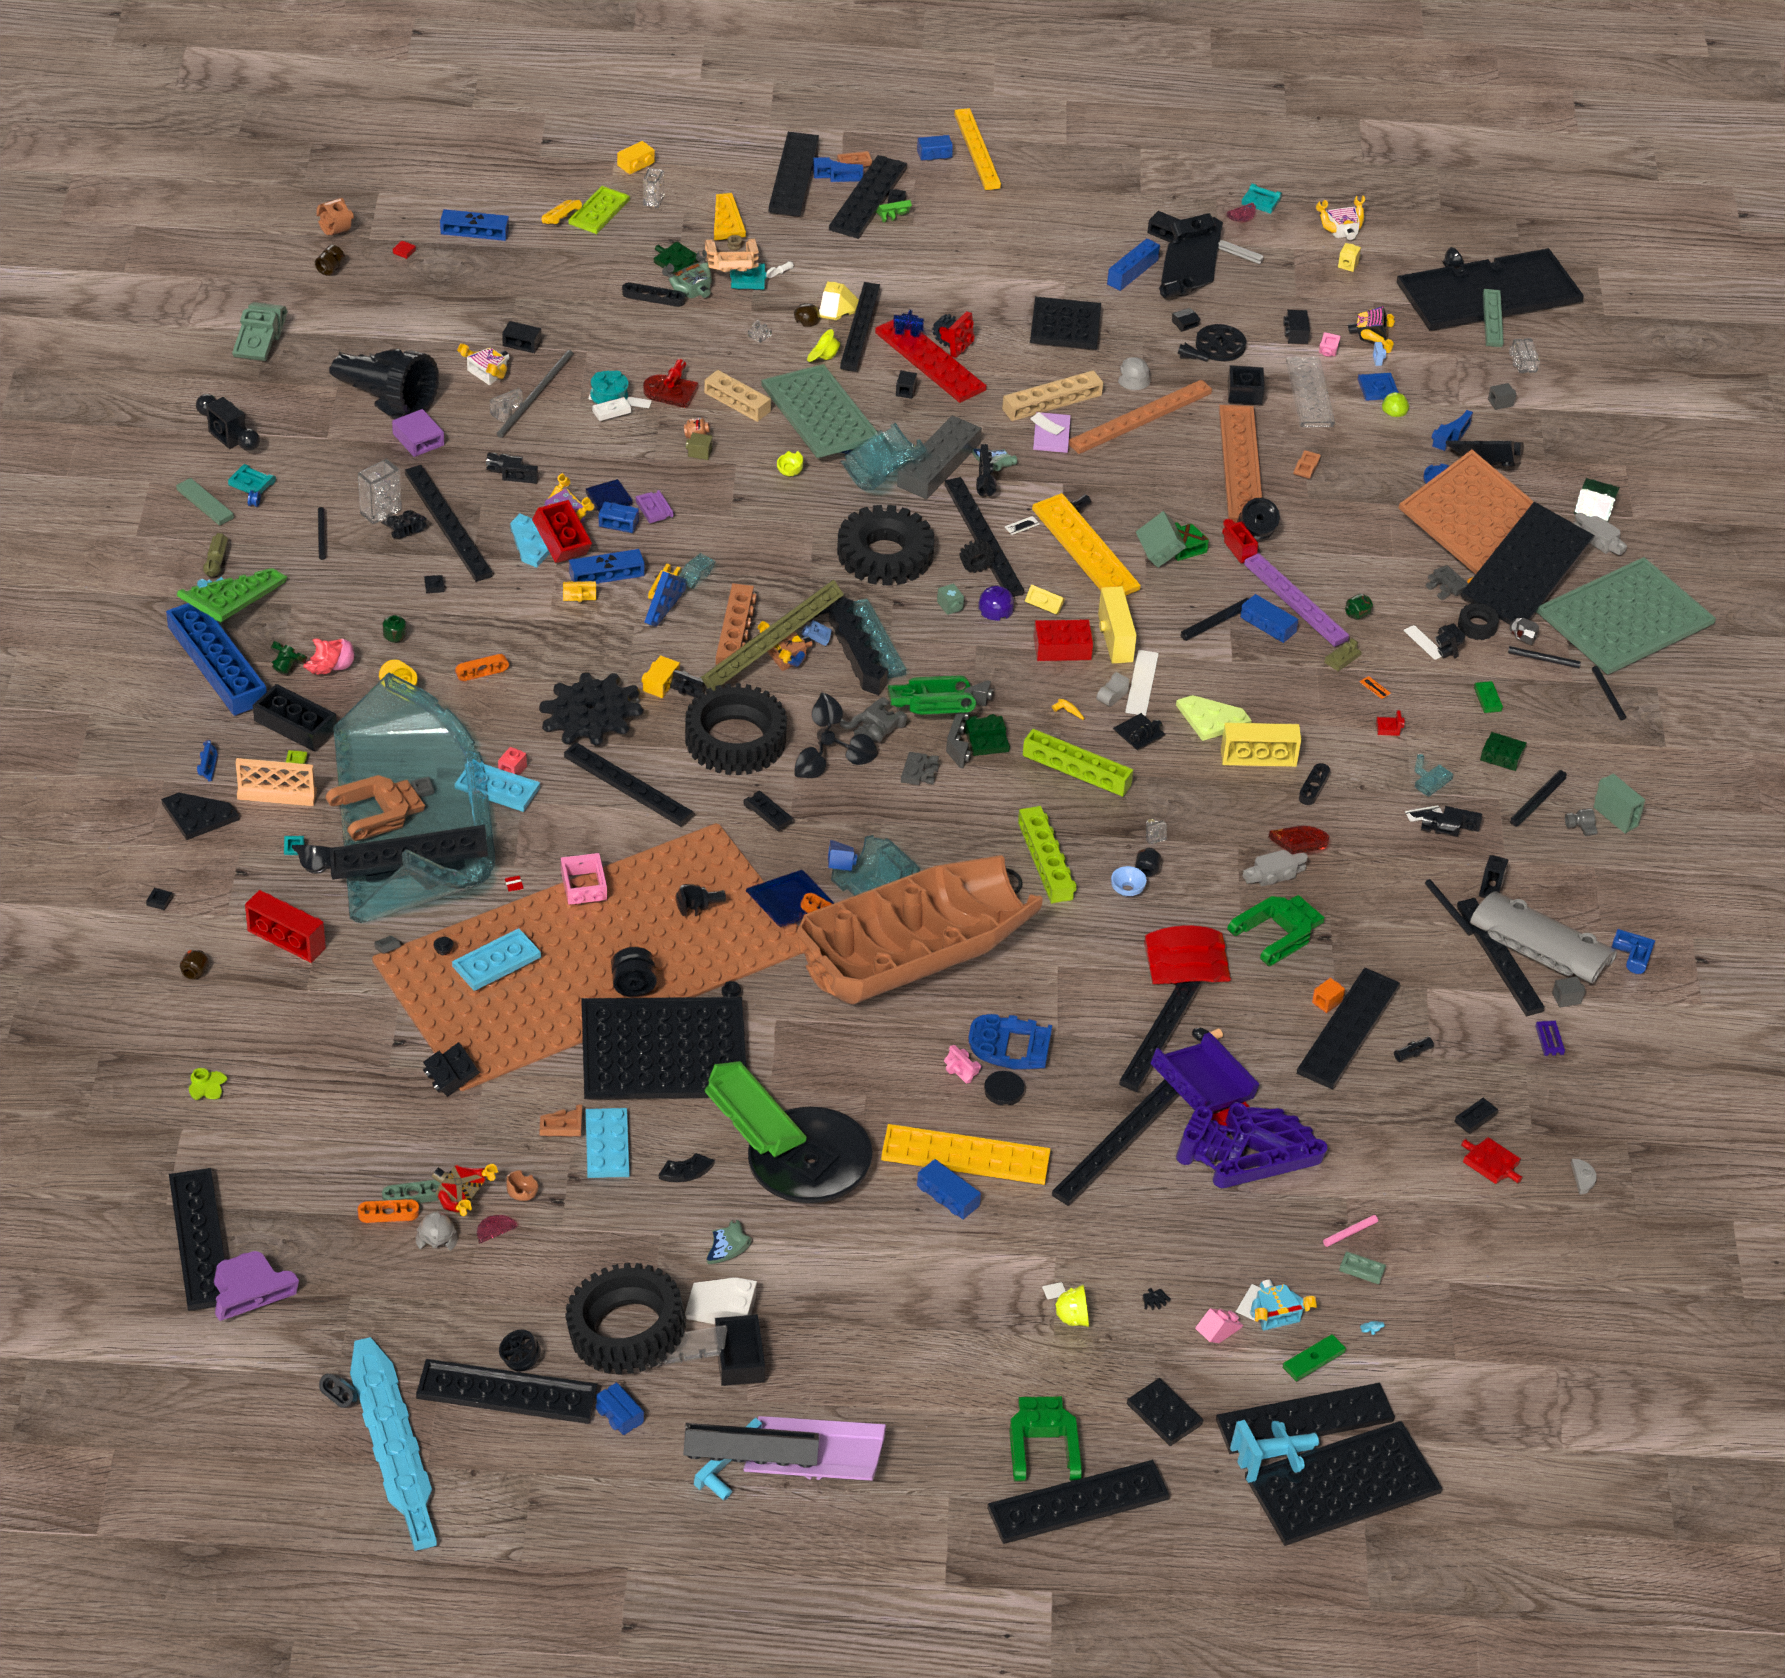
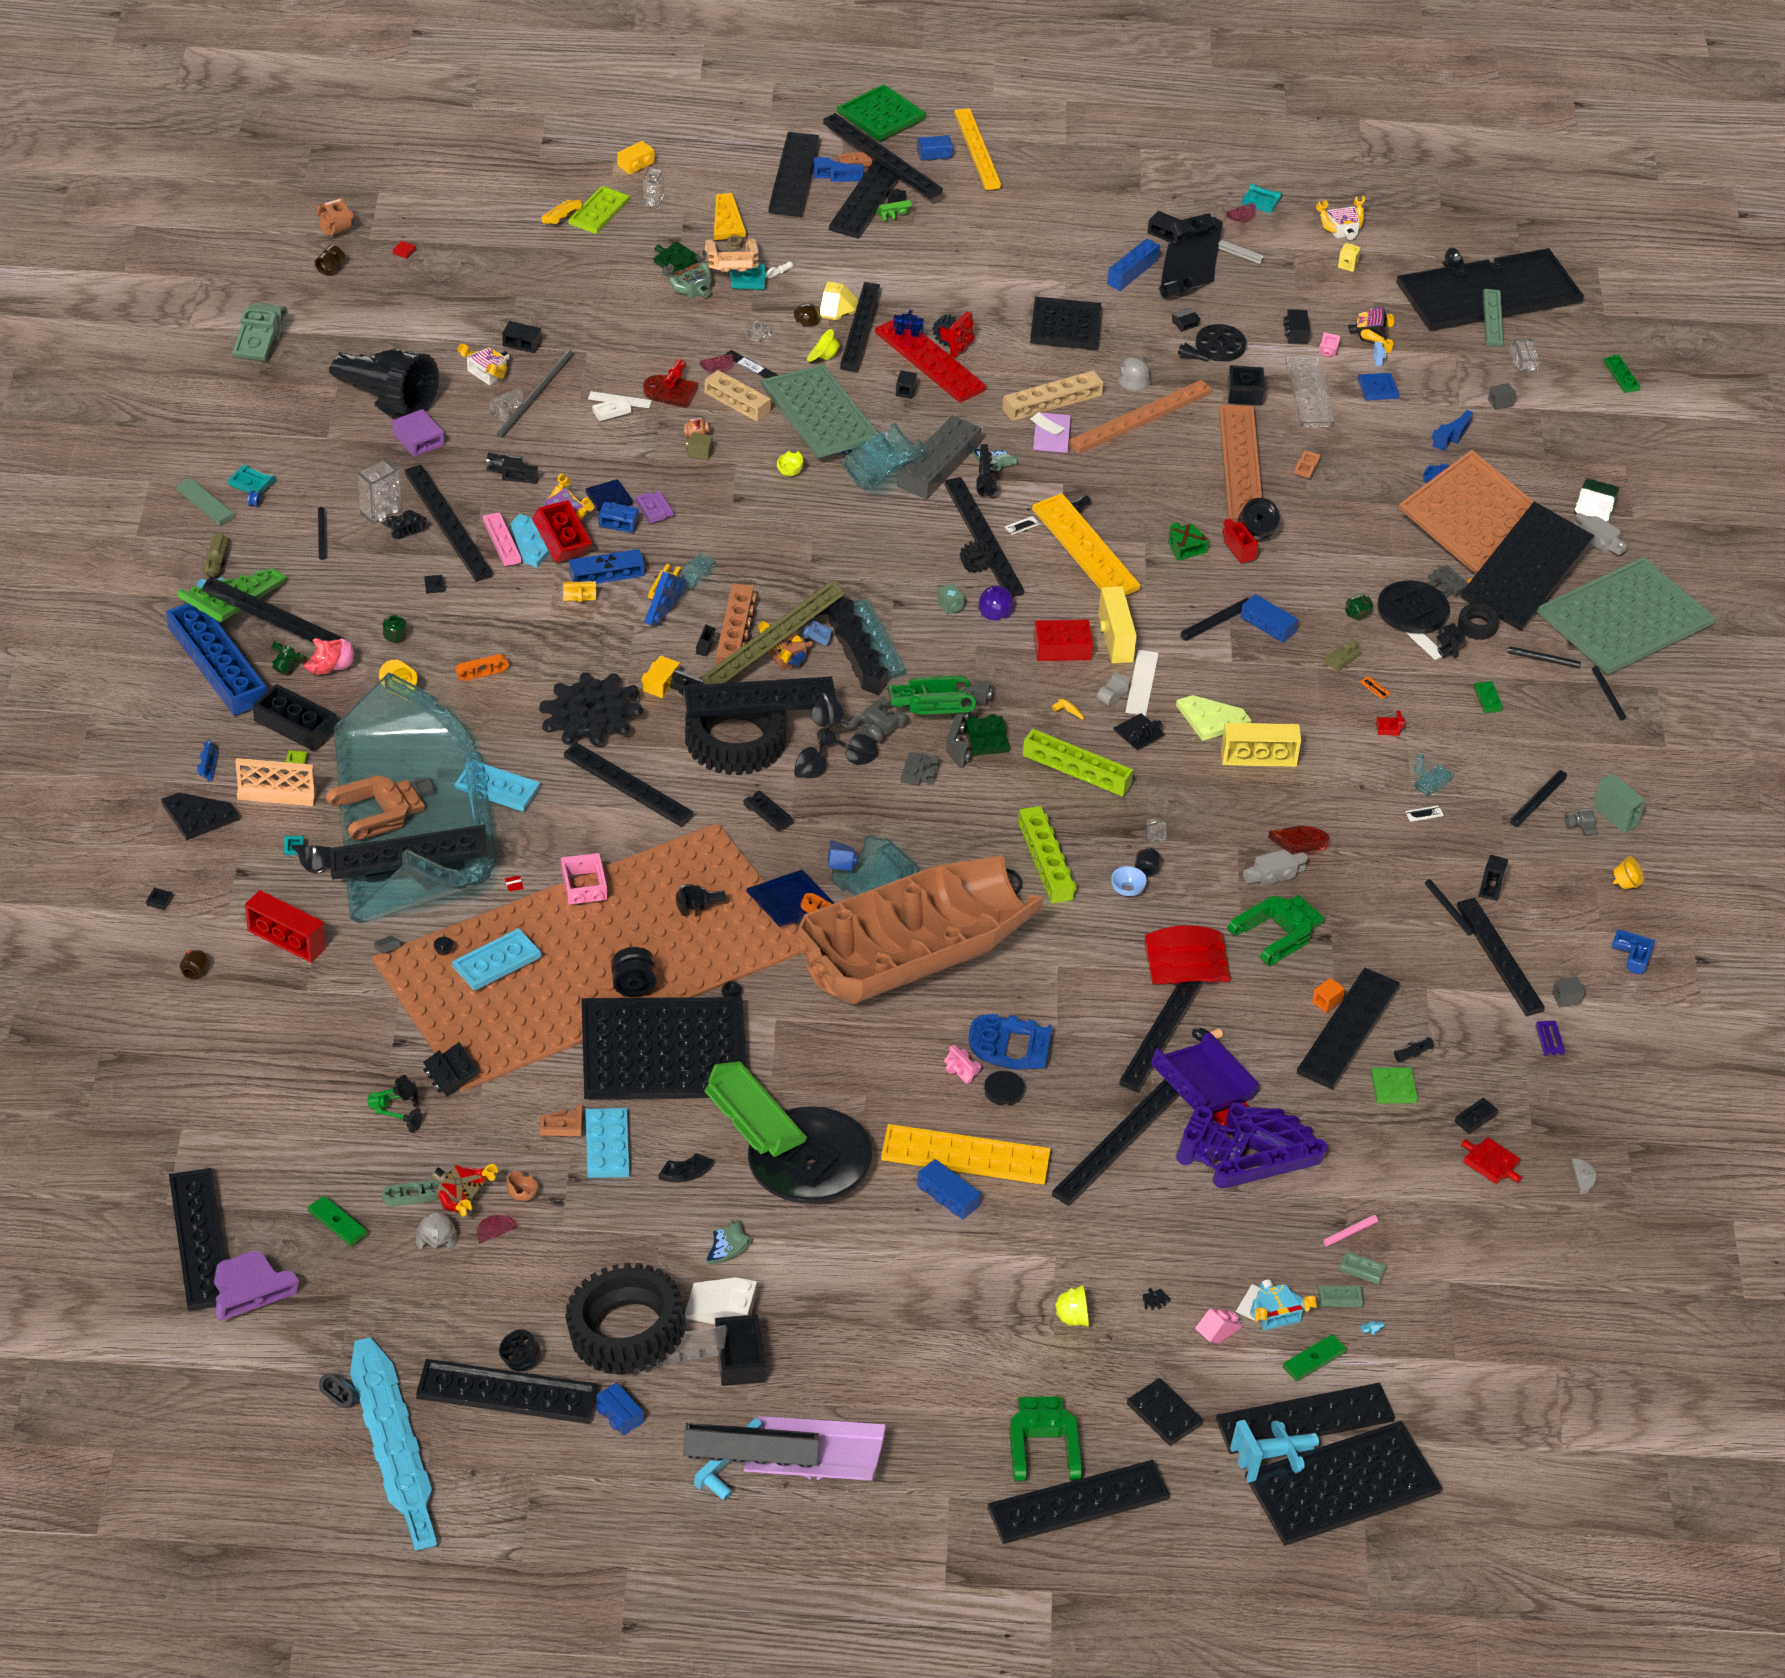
lime plate [189,1068,227,1100] -> none
black brick [196,394,260,451] -> none
orange beam [357,1199,419,1223] -> none
blue brick [440,209,509,241] -> none
coral brick [498,747,527,775] -> none
teal wheel [590,370,629,404] -> none
black beam [622,282,686,307] -> none
black tyre [837,505,935,586] -> none
light yellow plate [1025,585,1065,615] -> none
white sticker [1042,1282,1066,1299] -> none
sand green brick [1136,511,1186,568] -> none
medium lavender plate [1244,553,1349,647] -> none
black beam [1299,763,1330,805] -> none
lime piece [1382,392,1409,417] -> none
black plate [1421,806,1482,837] -> none
black wedge [1446,441,1524,466] -> none
light grey panel [1470,891,1617,984] -> none
dark green plate [1480,732,1527,771] -> none
flat silver rock [1509,618,1539,645] -> none
none -> black plate [201,576,344,643]
none -> green tile [308,1195,367,1246]
none -> plant [368,1075,423,1133]
none -> bright pink plate [483,512,521,566]
none -> black plate [683,676,837,717]
none -> black piece [696,624,716,657]
none -> clear pink plate [700,354,733,372]
none -> sticker [723,350,778,379]
none -> black plate [823,113,943,199]
none -> green plate [837,84,926,141]
none -> sand green plate [1318,1285,1363,1307]
none -> bright green plate [1371,1067,1417,1104]
none -> black plate [1377,580,1450,633]
none -> green tile [1603,355,1640,393]
none -> yellow piece [1612,856,1644,889]

